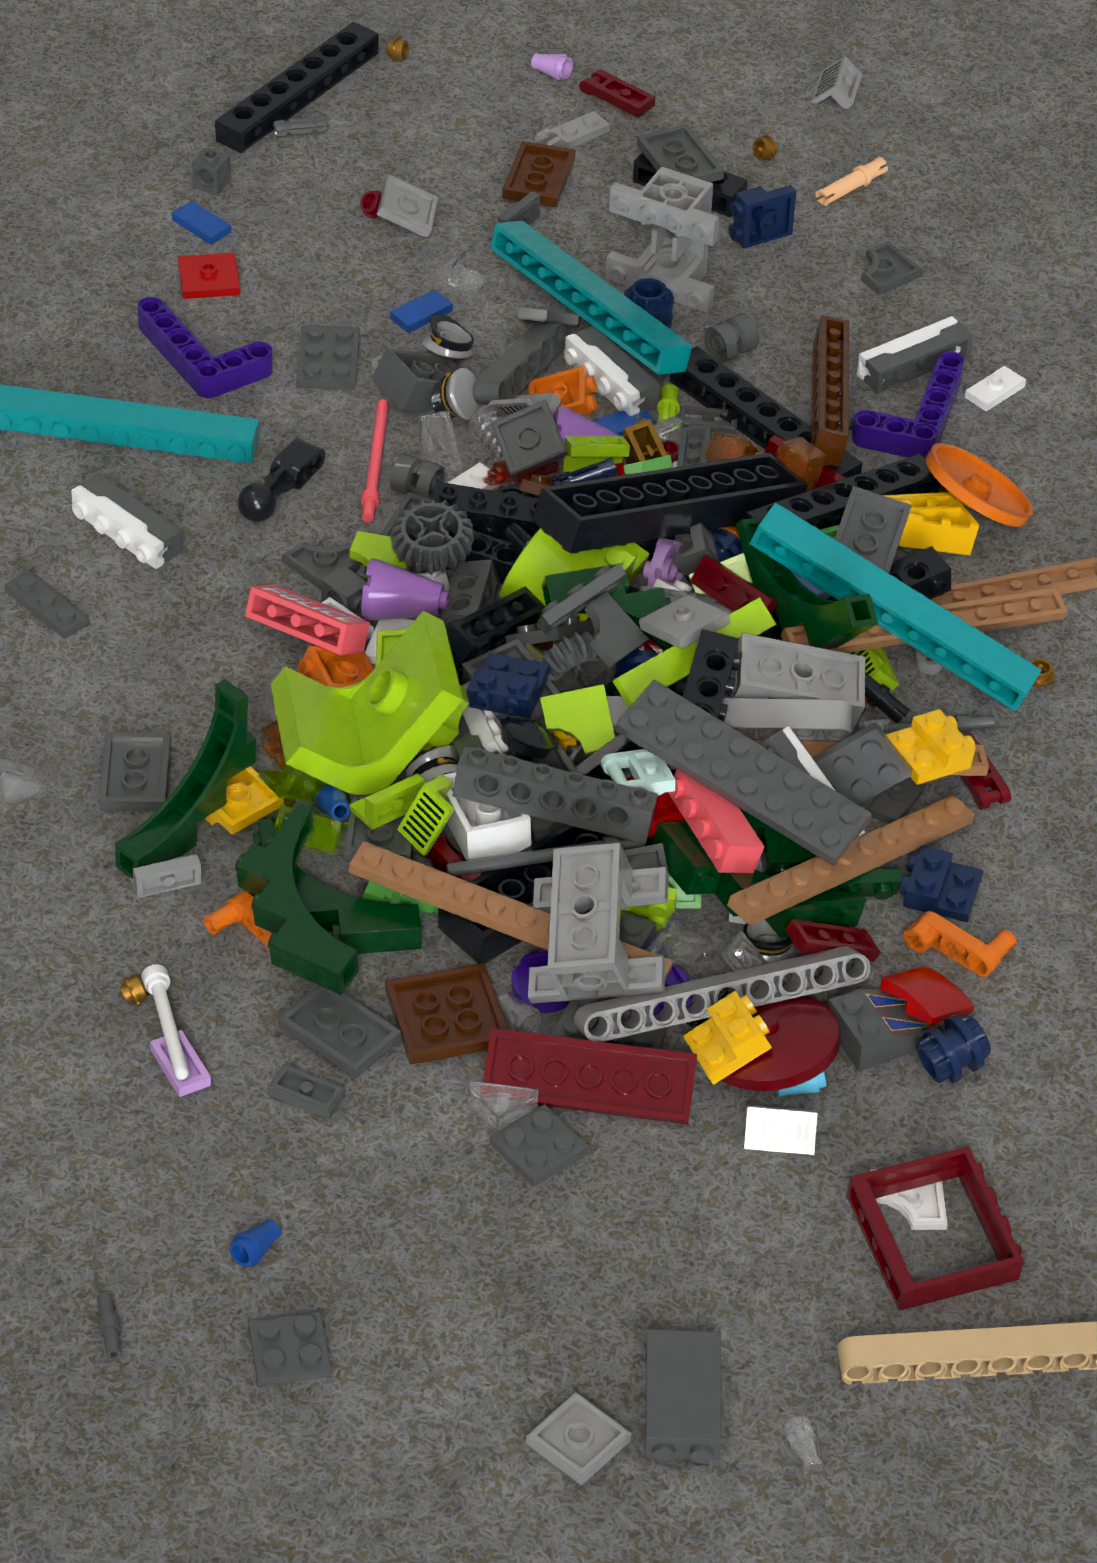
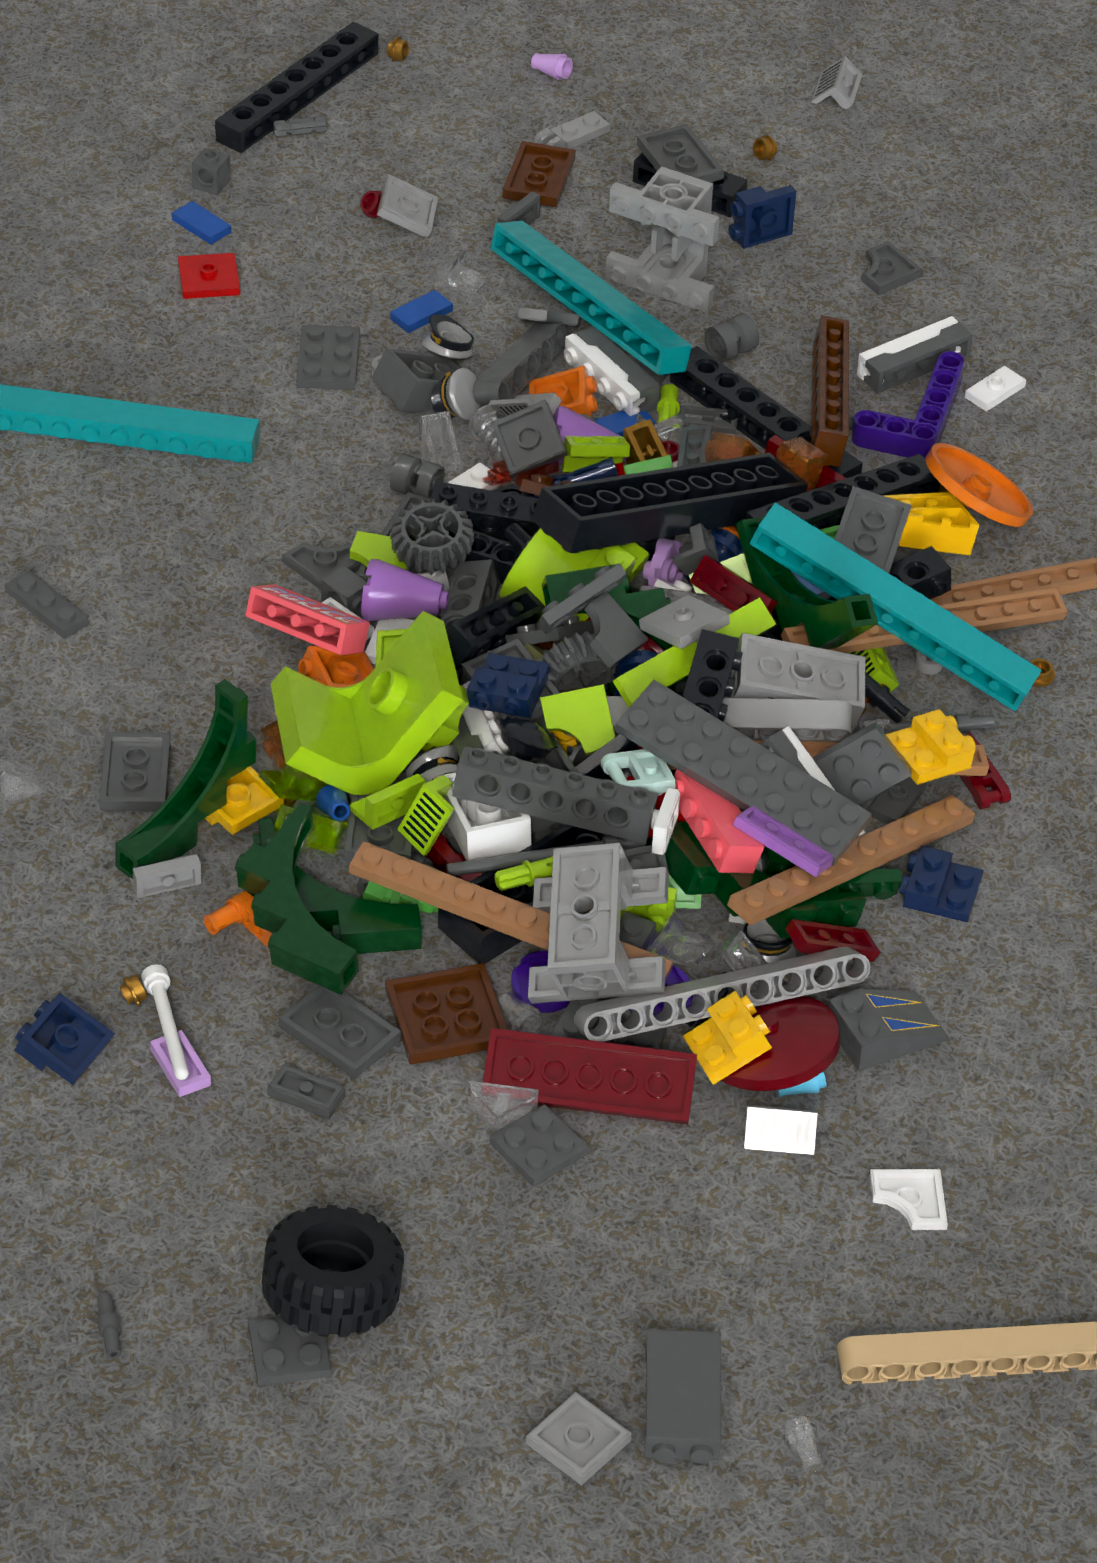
piece [71,473,183,569] -> none
dark purple beam [138,297,273,398] -> none
blue cone [229,1219,281,1267] -> none
black beam [237,439,325,522] -> none
coral bar [361,399,389,523] -> none
dark red plate [579,69,655,117] -> none
dark blue piece [624,278,674,329] -> none
light nougat pin [816,157,888,207] -> none
dark red window [846,1146,1025,1311] -> none
red slope [880,966,974,1025] -> none
orange beam [903,911,1017,977] -> none
dark blue piece [916,1014,991,1084] -> none
none -> dark blue plate [14,993,115,1085]
none -> black tyre [262,1205,404,1337]
none -> lime axle [494,856,553,891]
none -> white plate [651,788,680,855]
none -> medium lavender tile [733,806,833,877]

